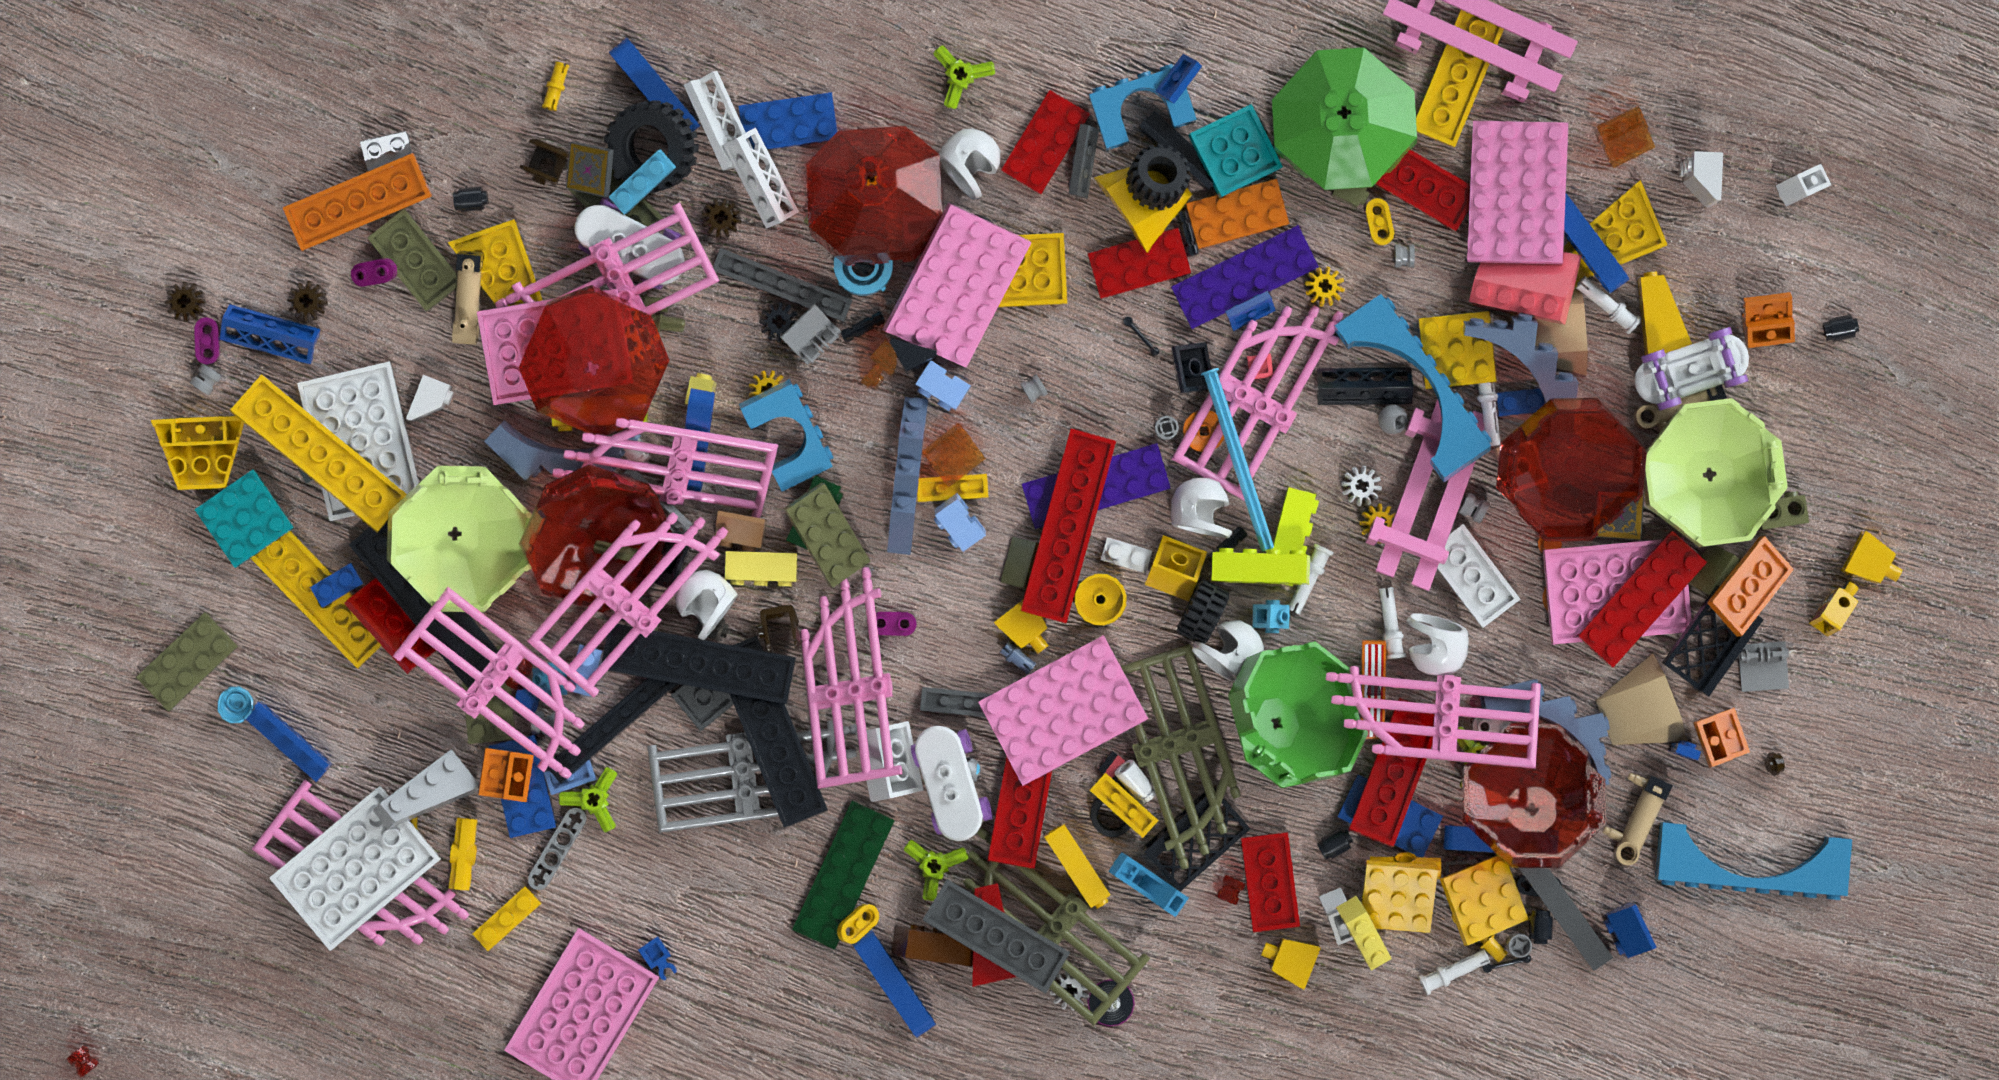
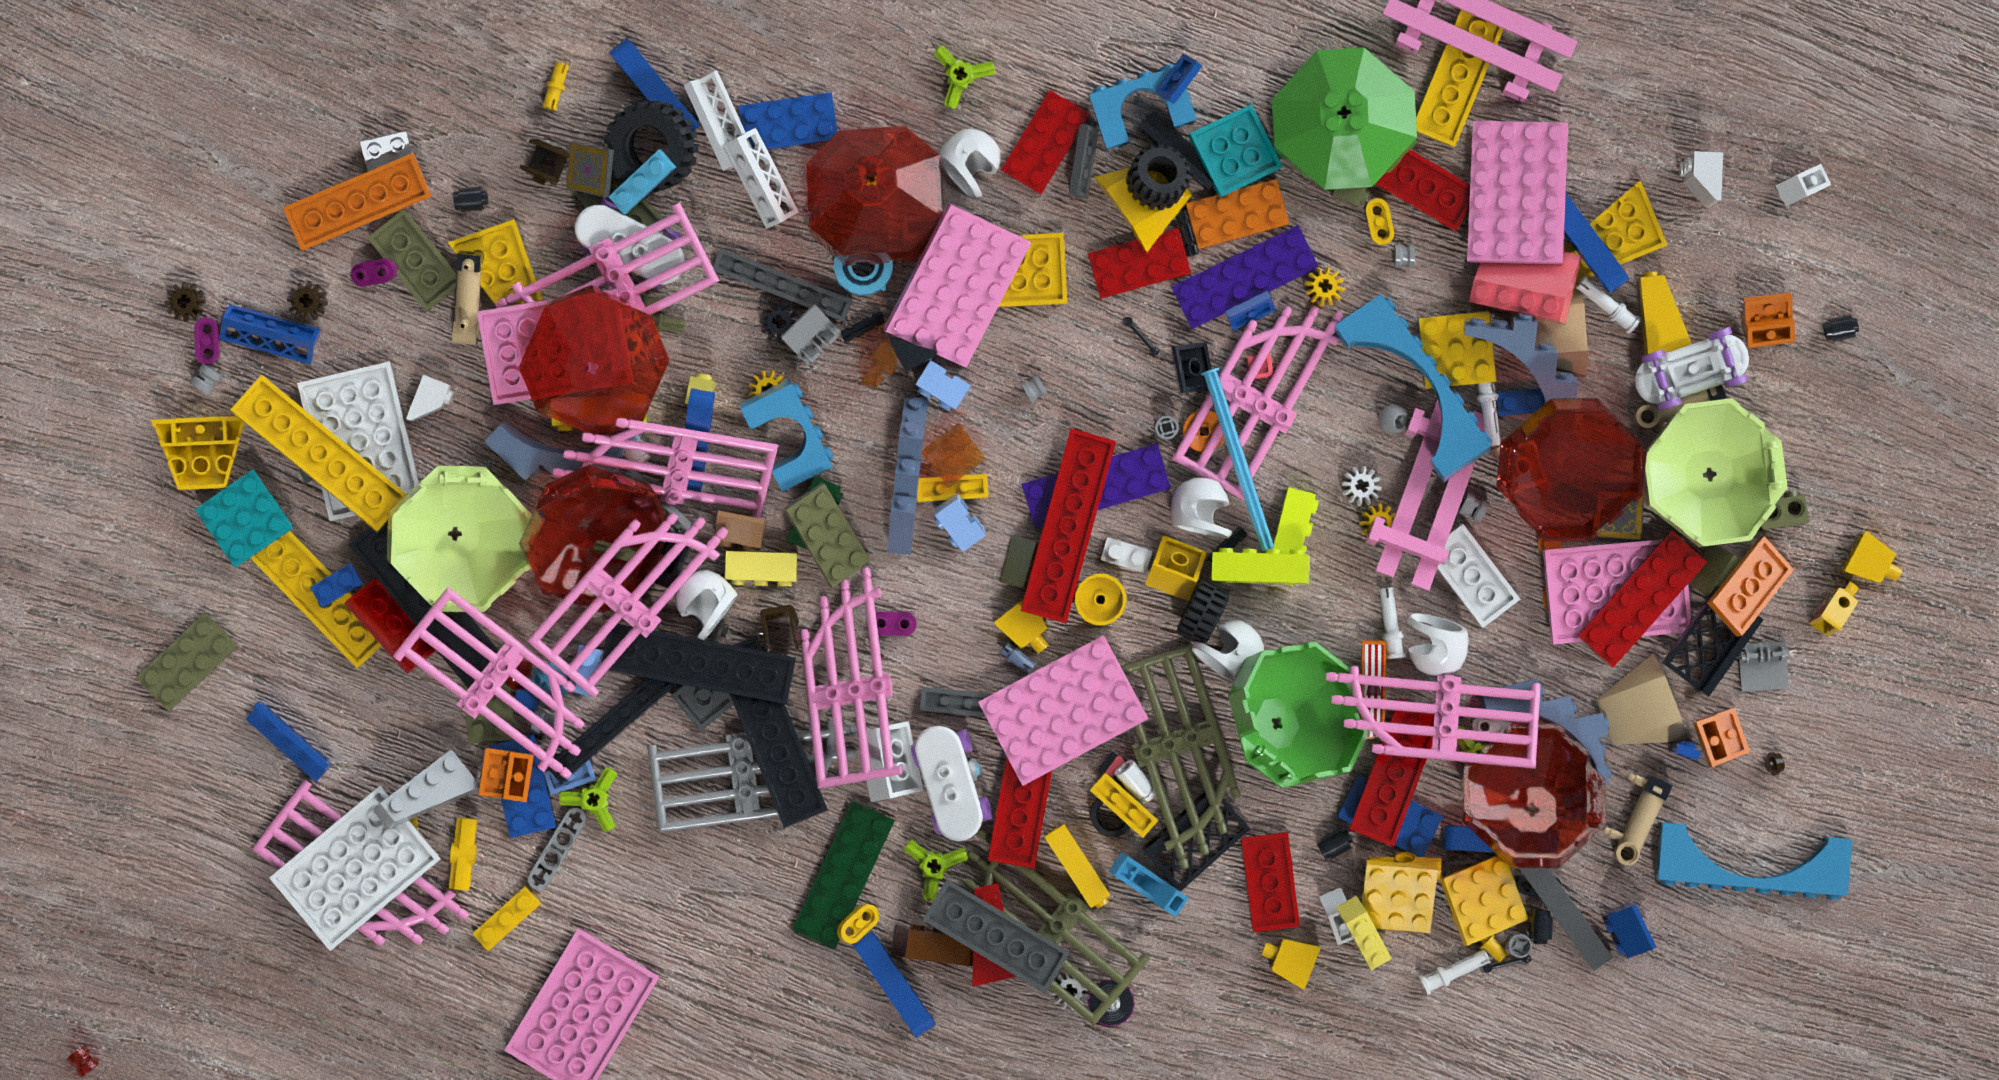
medium azure hair [217,686,254,723] -> none
blue plate [638,936,677,981] -> none
dark brown gear [701,198,742,239] -> none
clear red wheel [1215,874,1246,906] -> none
medium azure brick [1252,600,1290,633] -> none
white pin [1289,544,1334,615] -> none
black fence [1317,367,1413,405] -> none
clear orange brick [1594,105,1655,168] -> none

